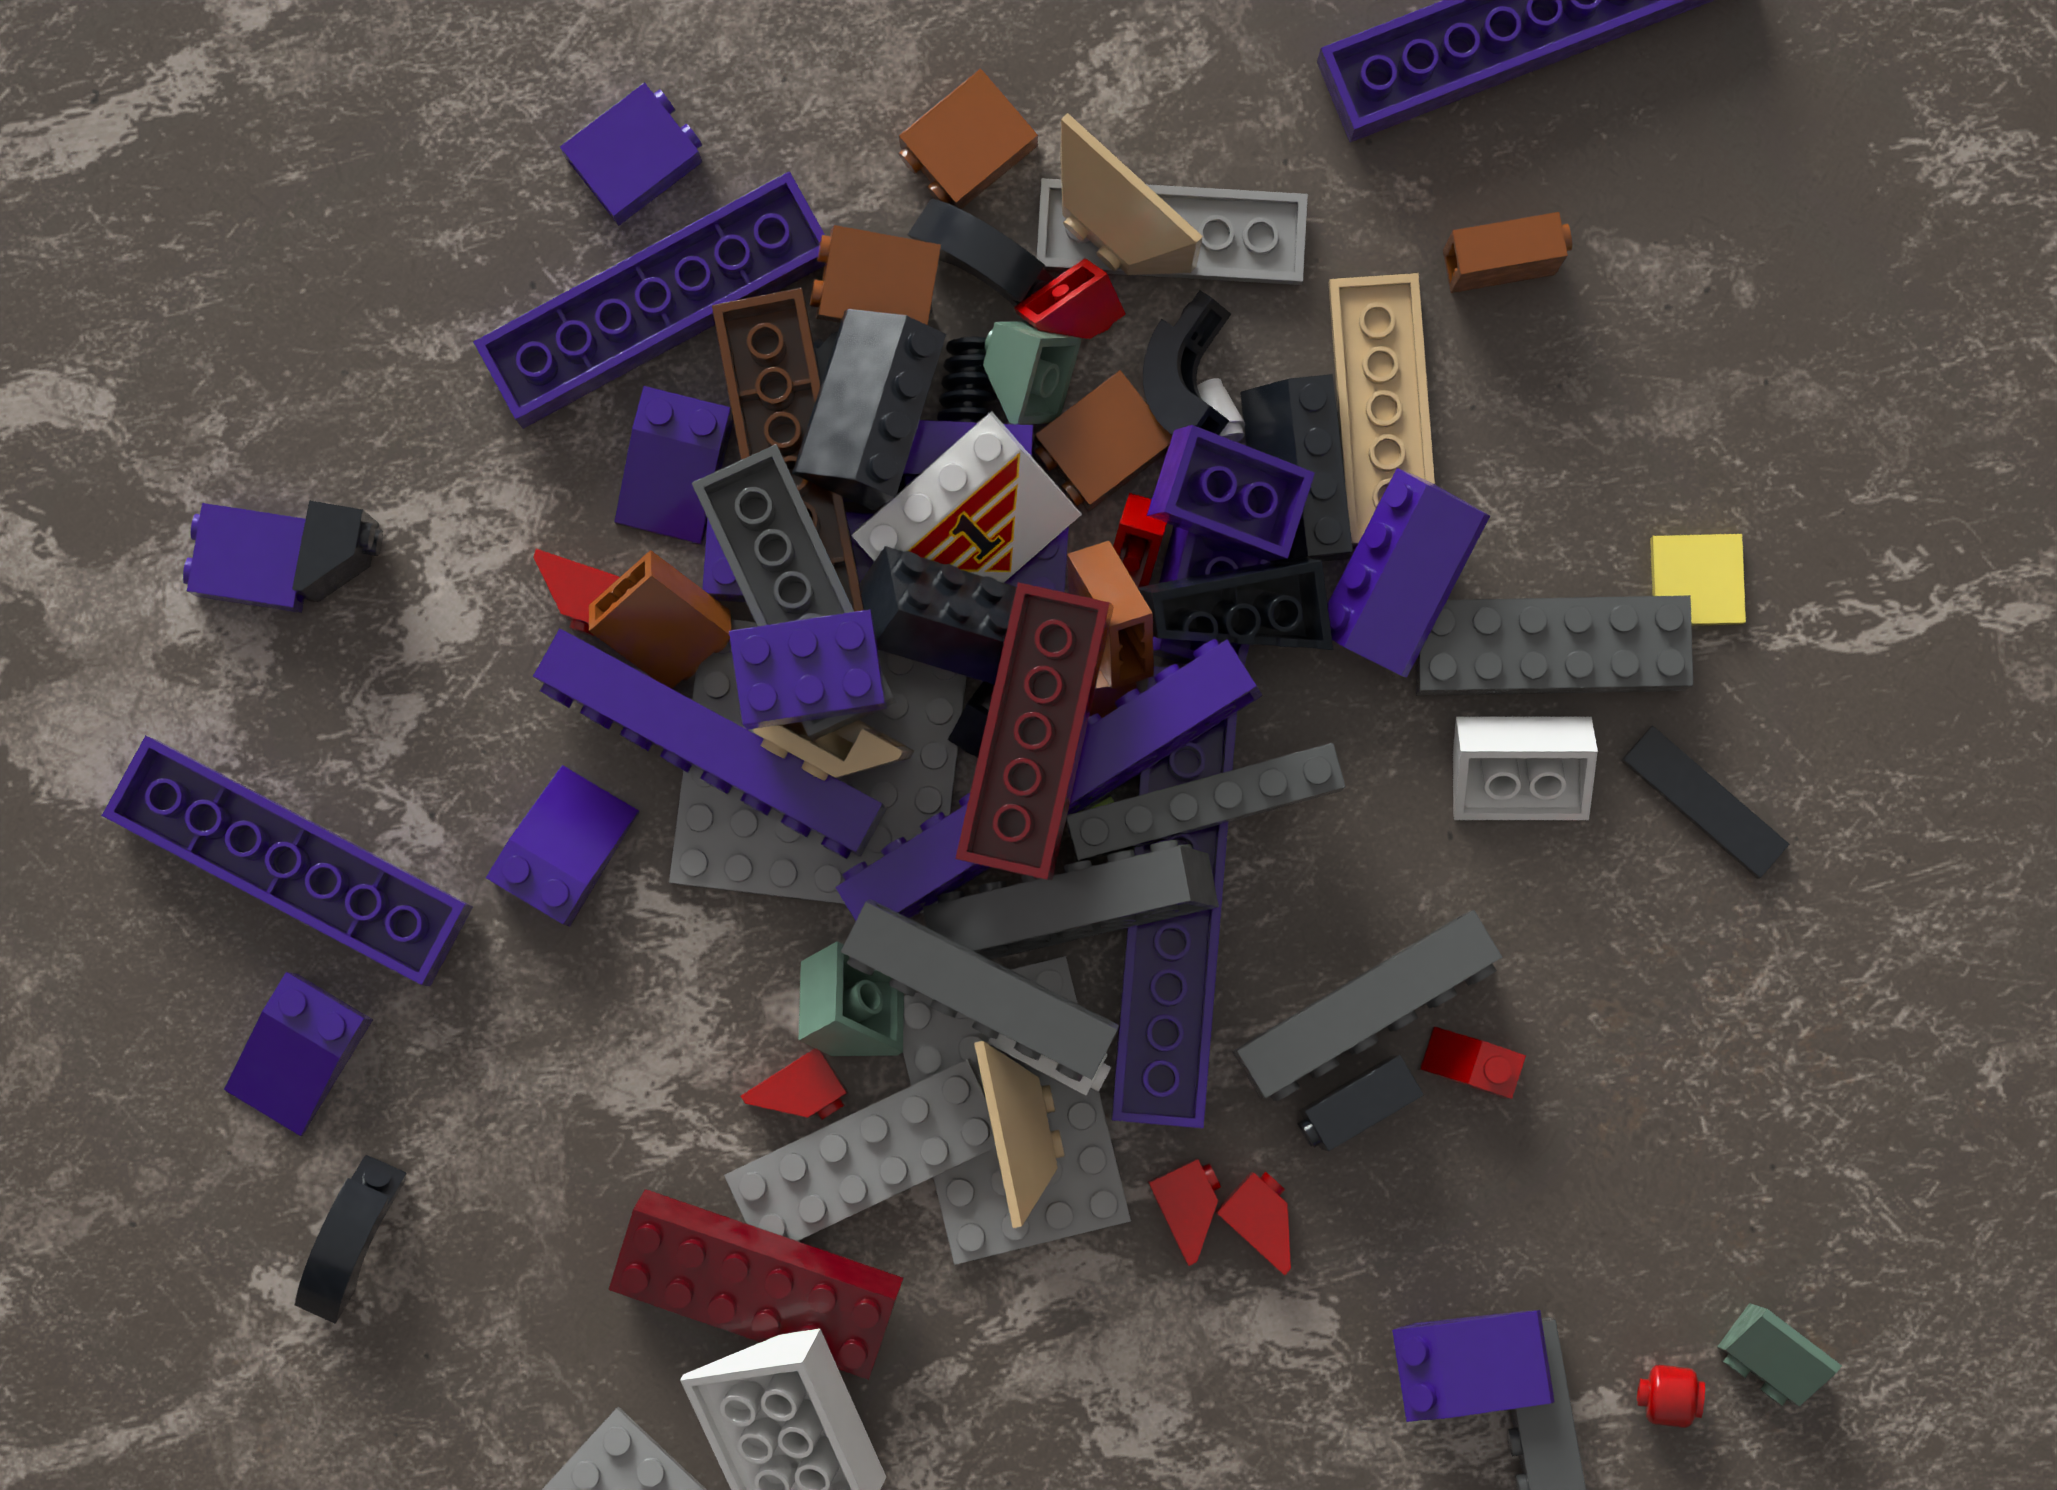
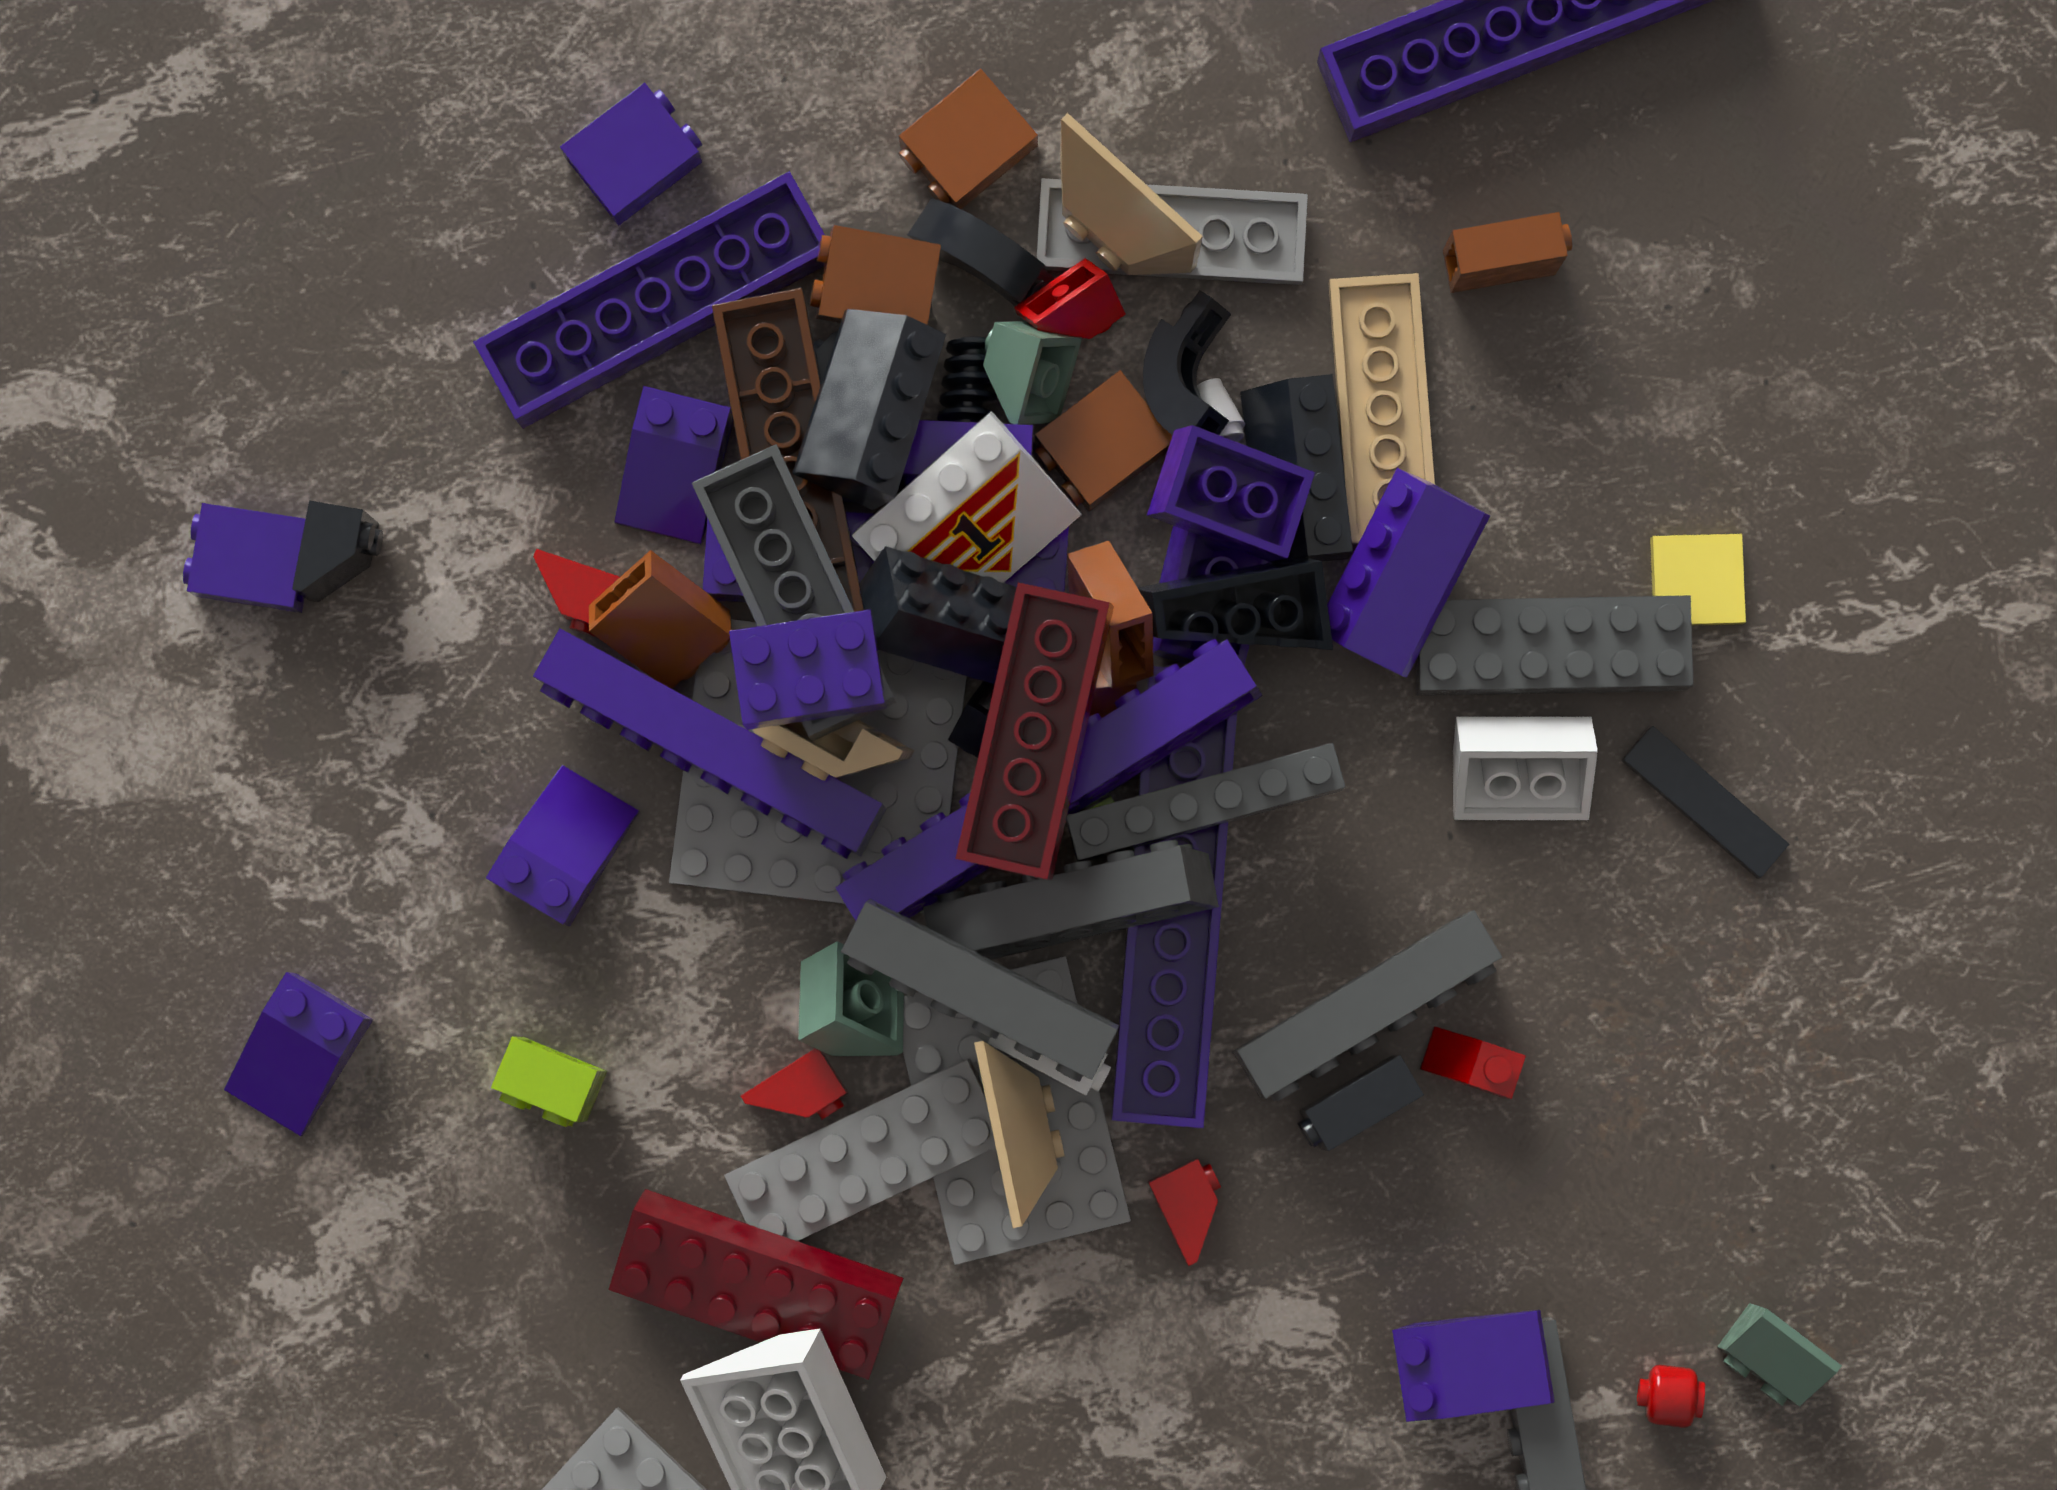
dark purple brick [101,735,473,987] -> none
black arch [294,1154,407,1324] -> none
red slope [1113,493,1167,587] -> none
red slope [1215,1171,1291,1275] -> none
none -> lime brick [491,1036,608,1127]

